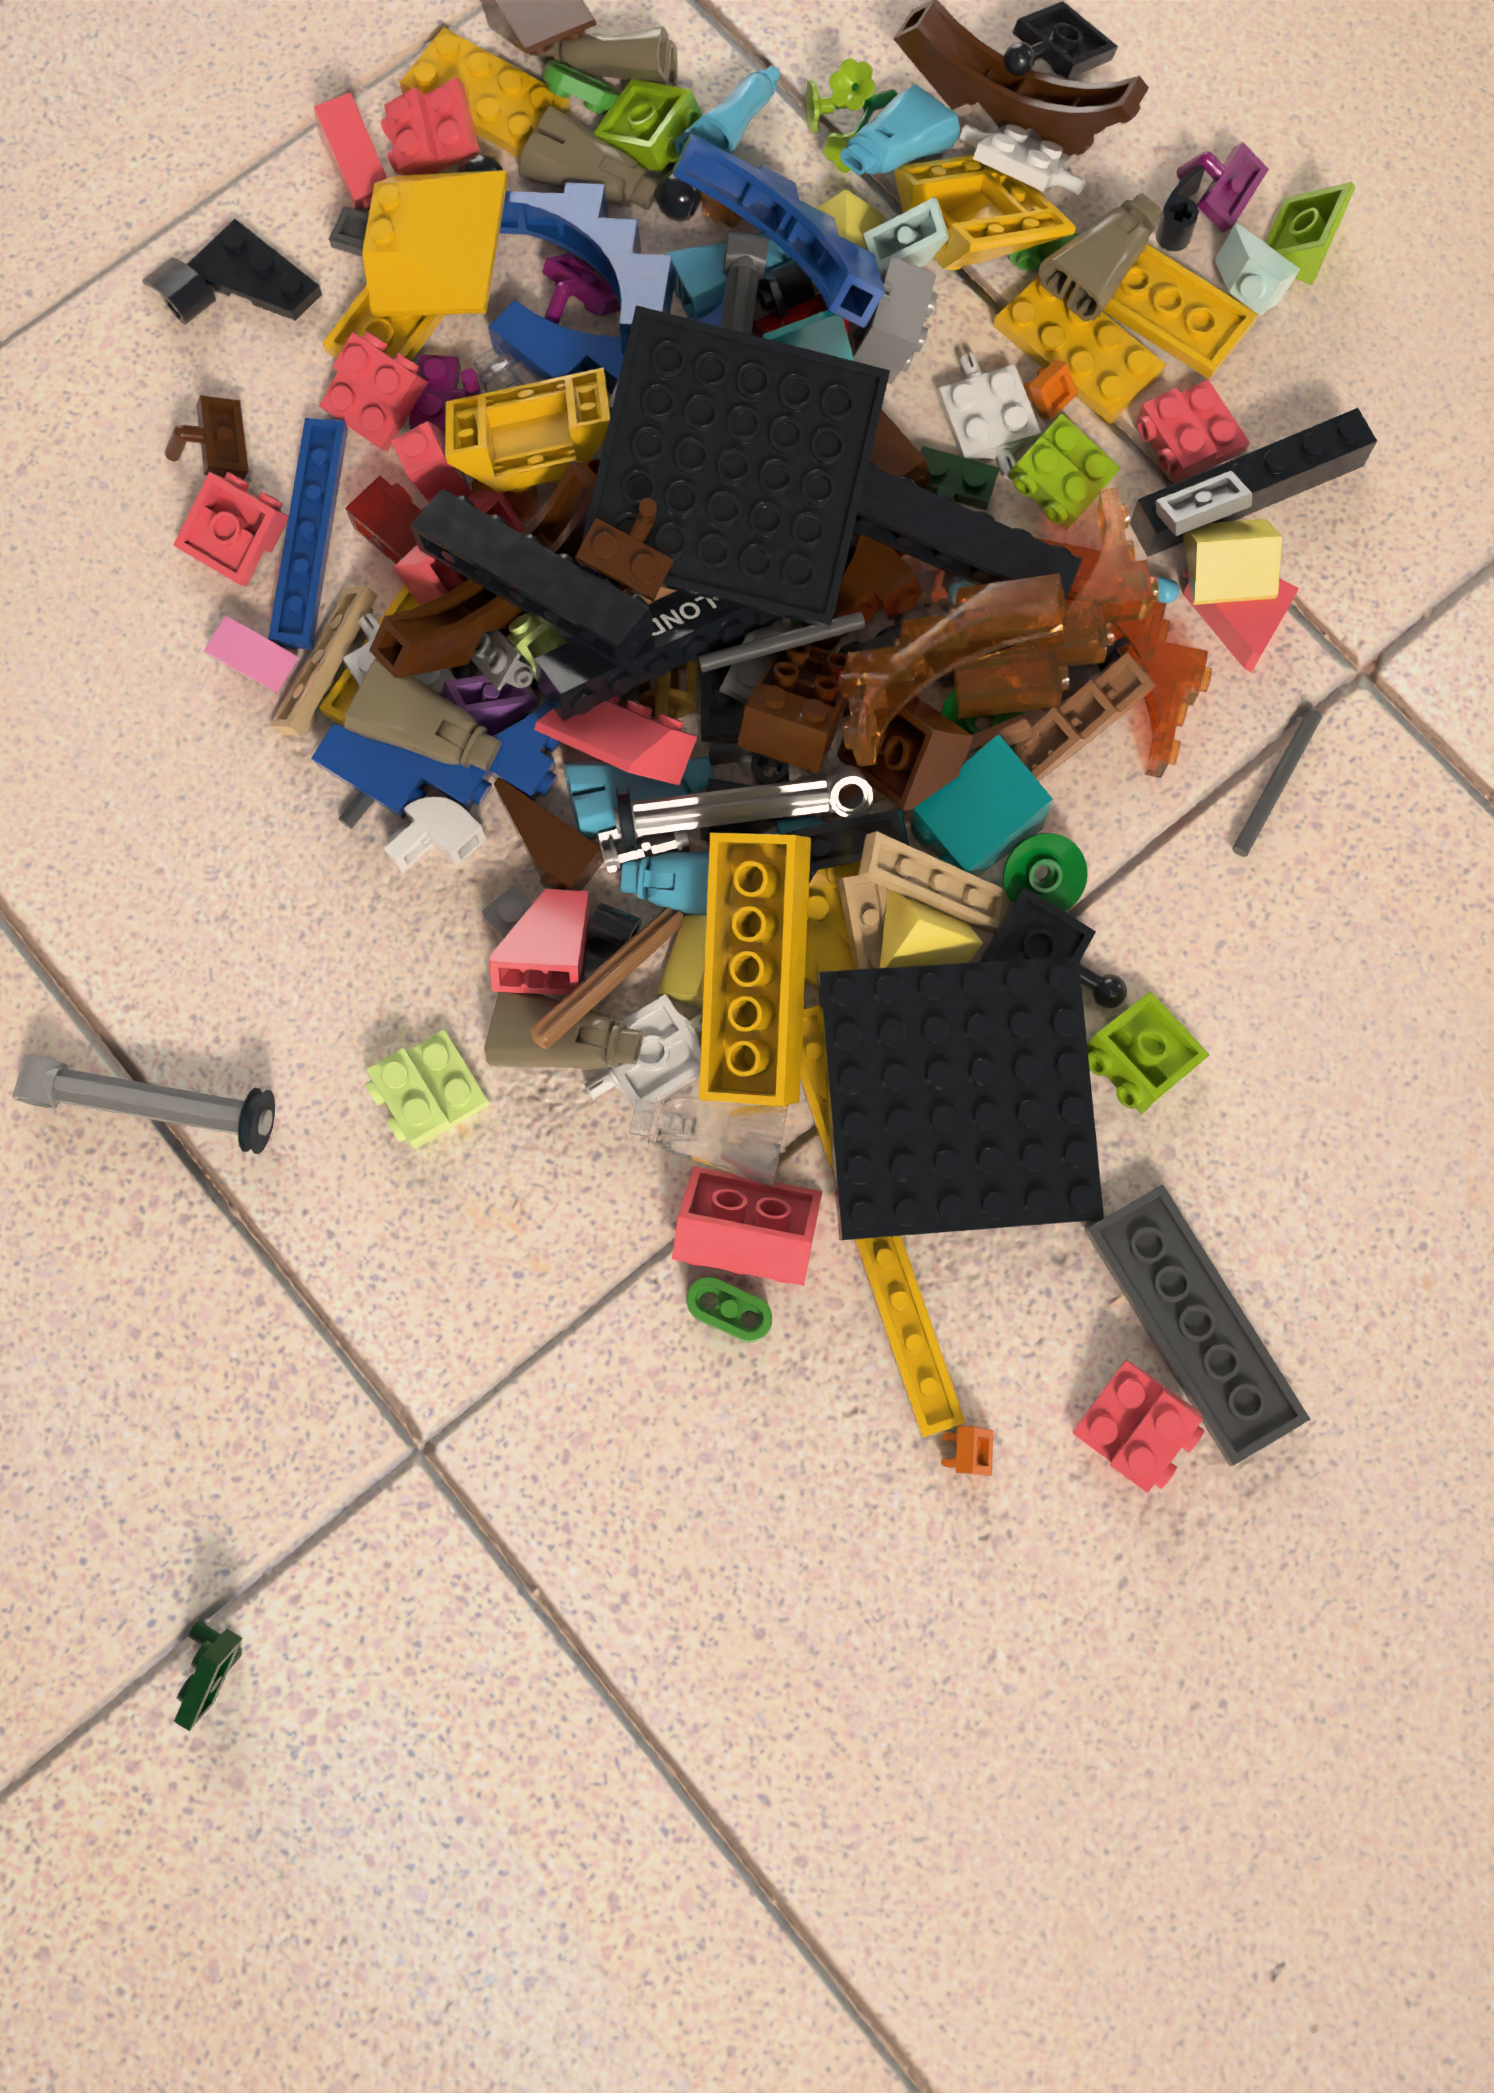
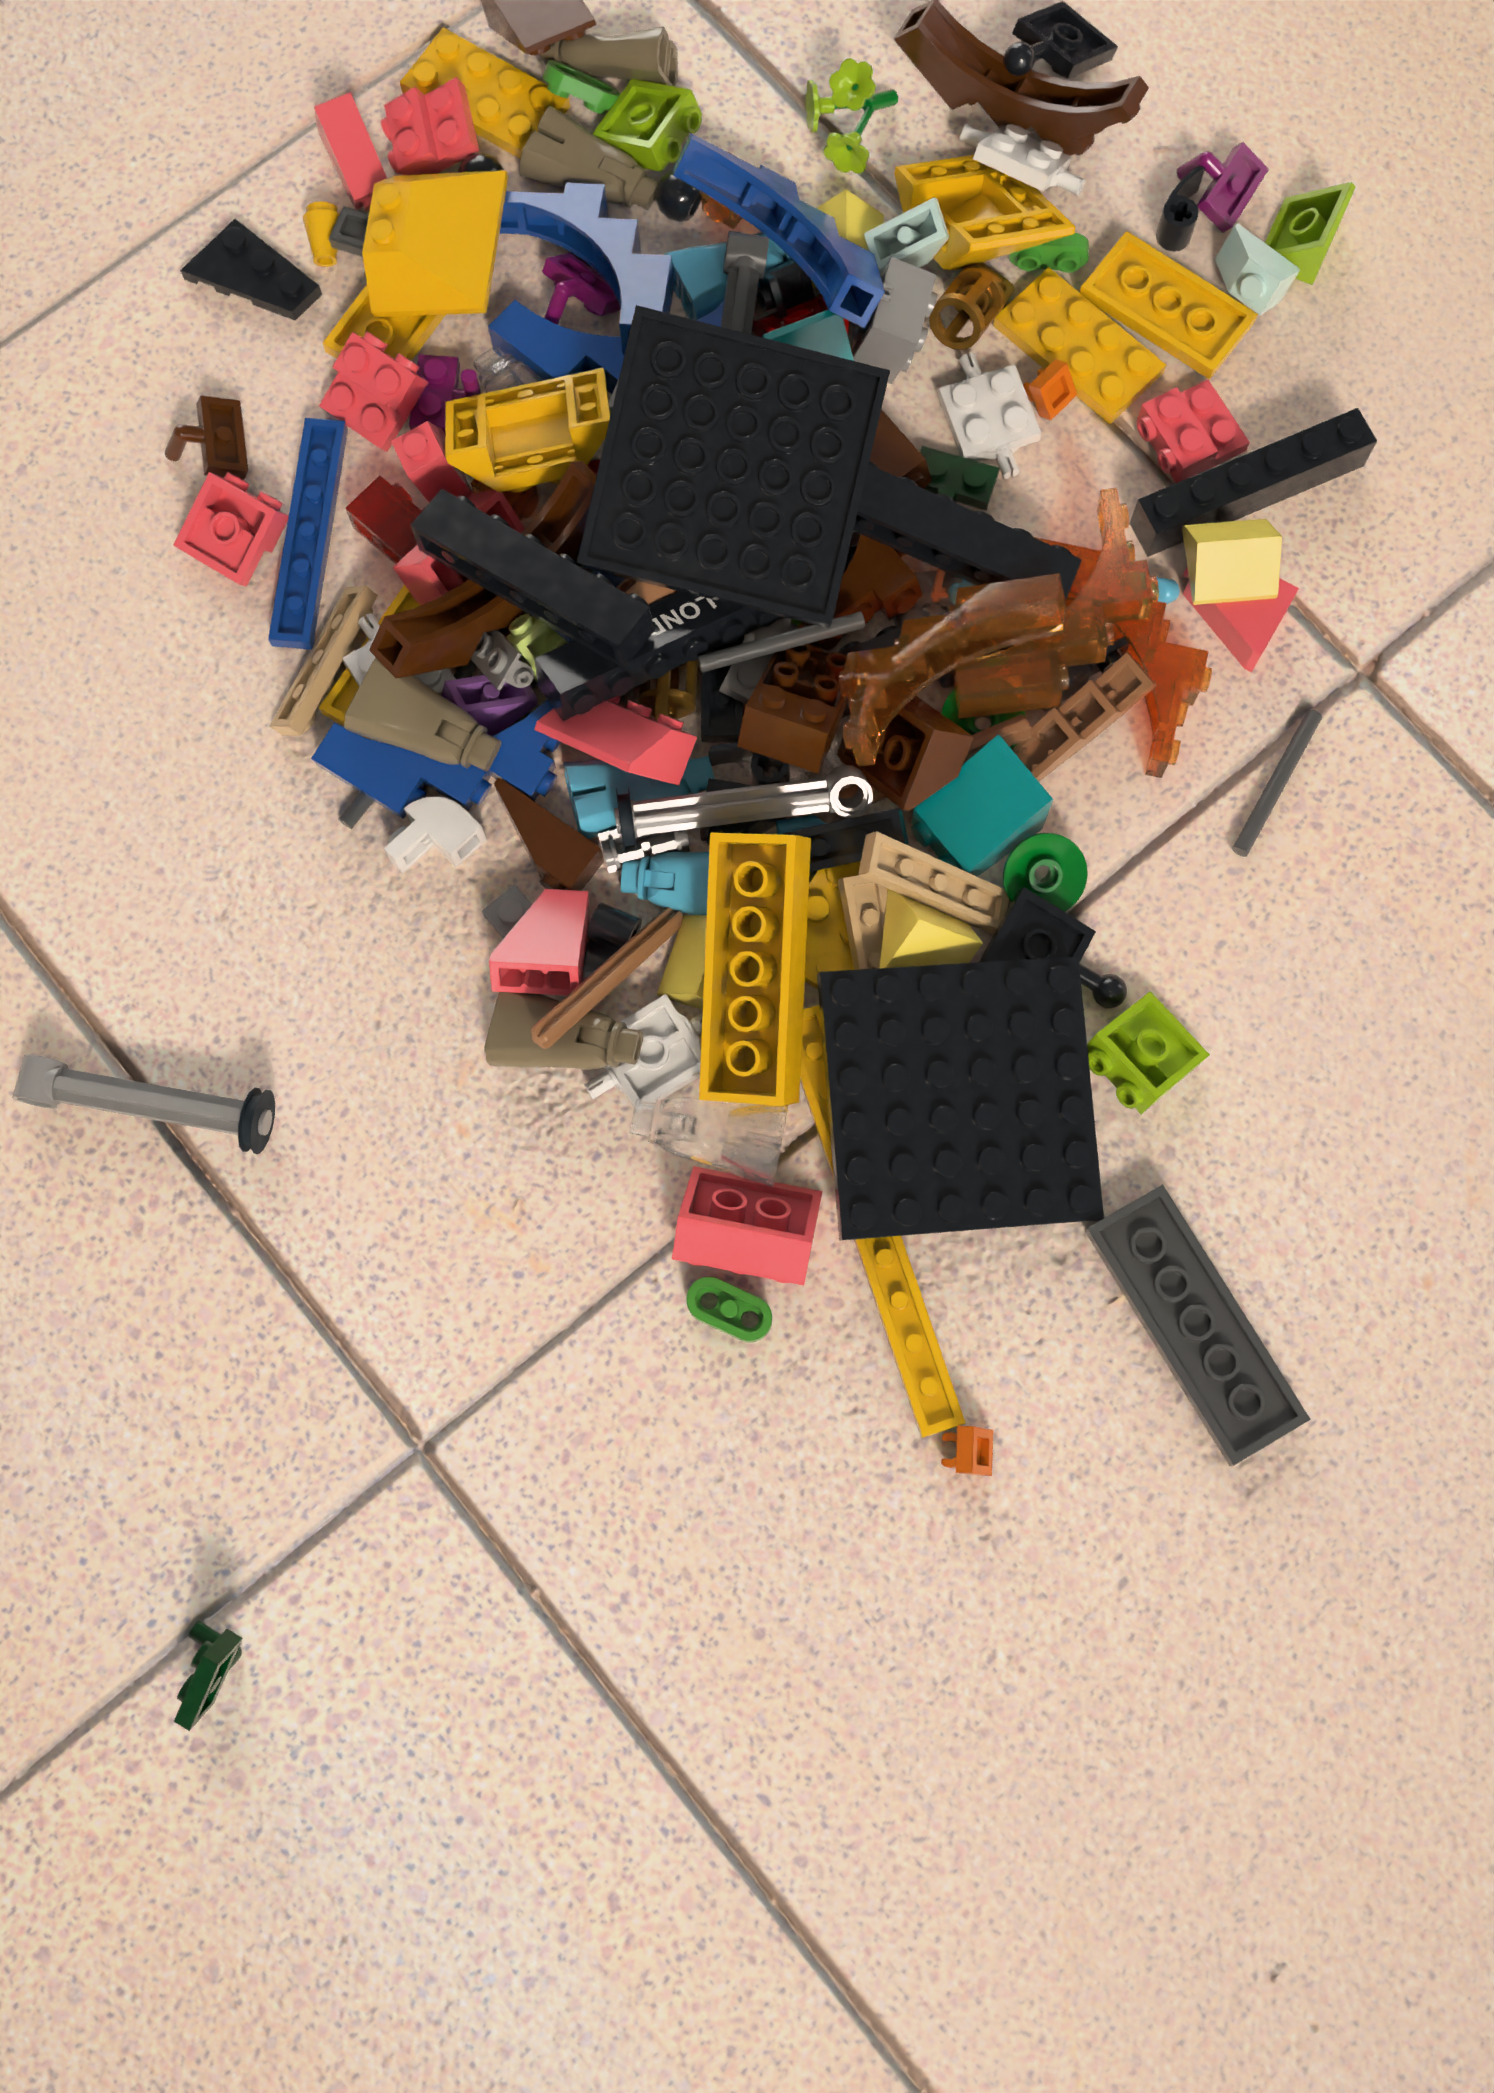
black panel [142,257,216,325] -> none
bright pink slope [203,616,299,694] -> none
yellowish green plate [365,1029,490,1149] -> none
reddish brown plate [575,498,674,602] -> none
medium azure piece [674,66,780,157] -> none
medium azure piece [840,84,960,175] -> none
lime plate [1007,413,1121,531] -> none
dark tan piece [1038,193,1162,321] -> none
coral plate [1072,1358,1205,1493] -> none
light grey plate [1156,471,1252,536] -> none
none -> yellow cone [302,201,340,267]
none -> pearl gold piece [929,262,1015,350]

